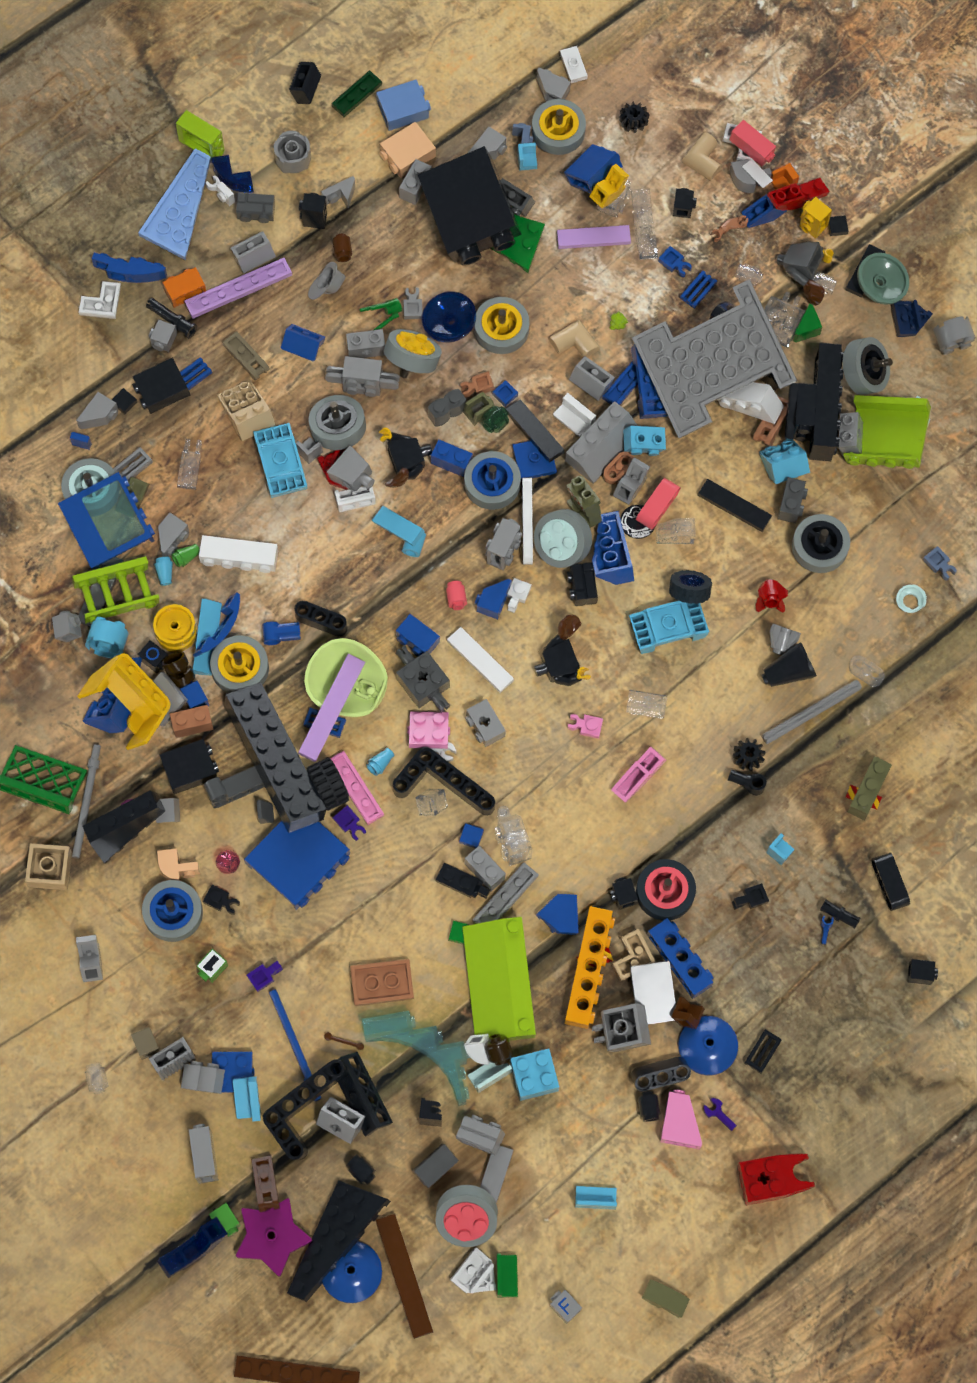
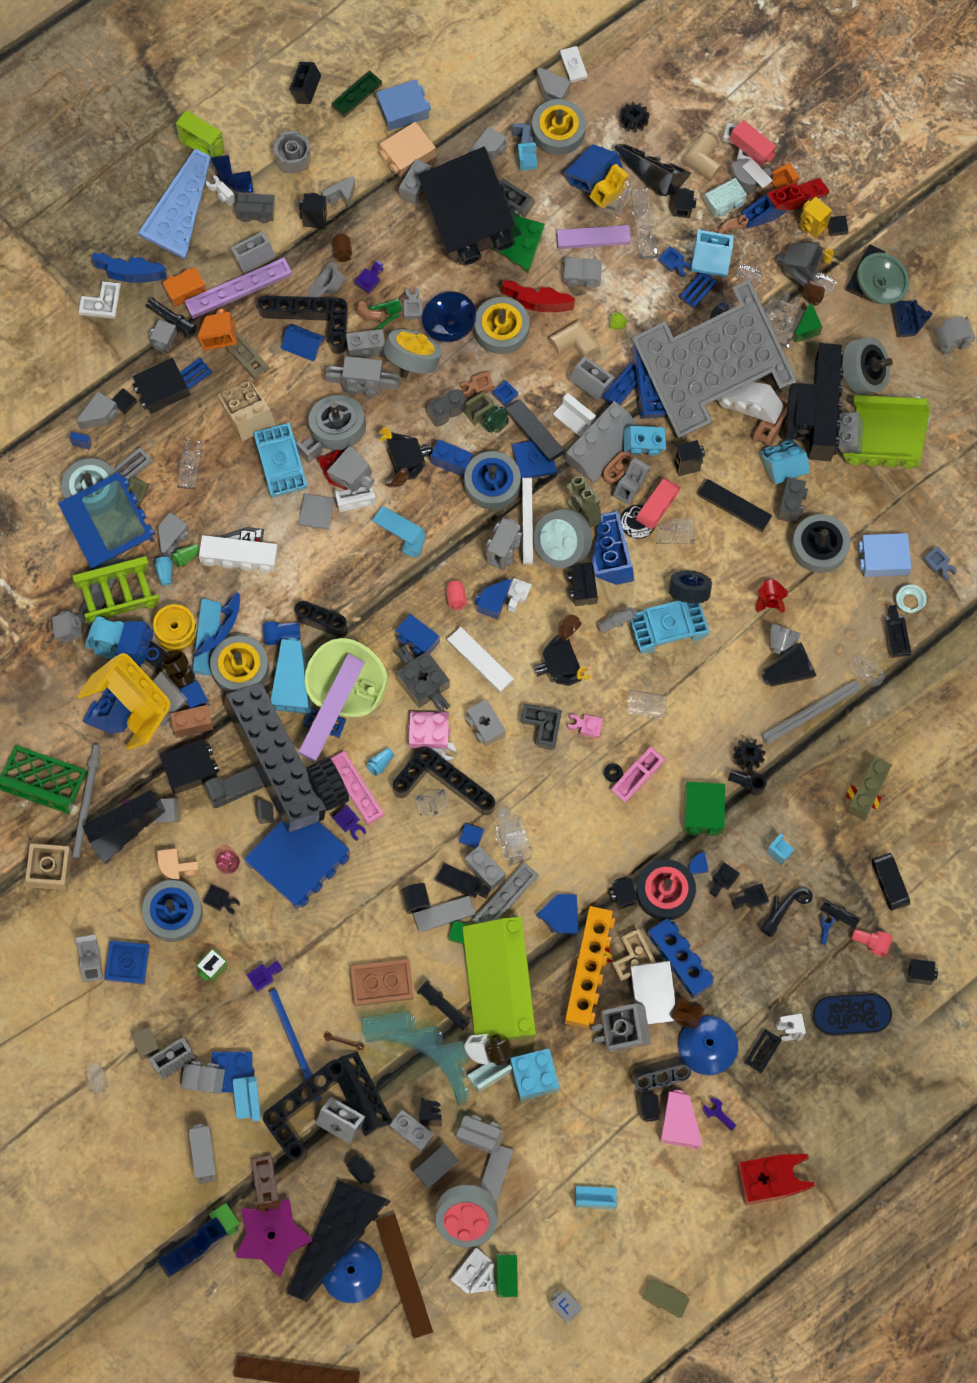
none -> blue plate [105,940,150,985]
none -> blue brick [115,621,153,664]
none -> orange torso [198,309,237,351]
none -> sticker [217,527,264,542]
none -> black beam [257,295,348,354]
none -> medium azure slope [271,638,311,714]
none -> light grey piece [299,494,335,530]
none -> dark purple plate [354,260,384,294]
none -> nougat arm [356,301,381,320]
none -> light grey brick [390,1110,434,1154]
none -> black piece [401,883,431,914]
none -> light grey tile [413,896,475,933]
none -> black pin [417,980,471,1031]
none -> red slope [502,280,576,312]
none -> dark grey brick [521,704,562,749]
none -> light grey brick [564,258,602,289]
none -> light grey pin [598,607,637,633]
none -> black plate [604,763,623,783]
none -> black wedge [615,144,691,196]
none -> black brick [673,440,705,476]
none -> green brick [684,782,725,836]
none -> blue tile [689,852,709,875]
none -> medium azure slope [691,230,734,277]
none -> light aqua brick [703,178,747,218]
none -> black plate [709,862,740,898]
none -> black plant [760,887,813,937]
none -> white hinge [776,1014,806,1041]
none -> tile [812,993,892,1036]
none -> coral pin [852,929,893,957]
none -> light blue brick [858,533,911,577]
none -> black hinge [885,605,912,658]

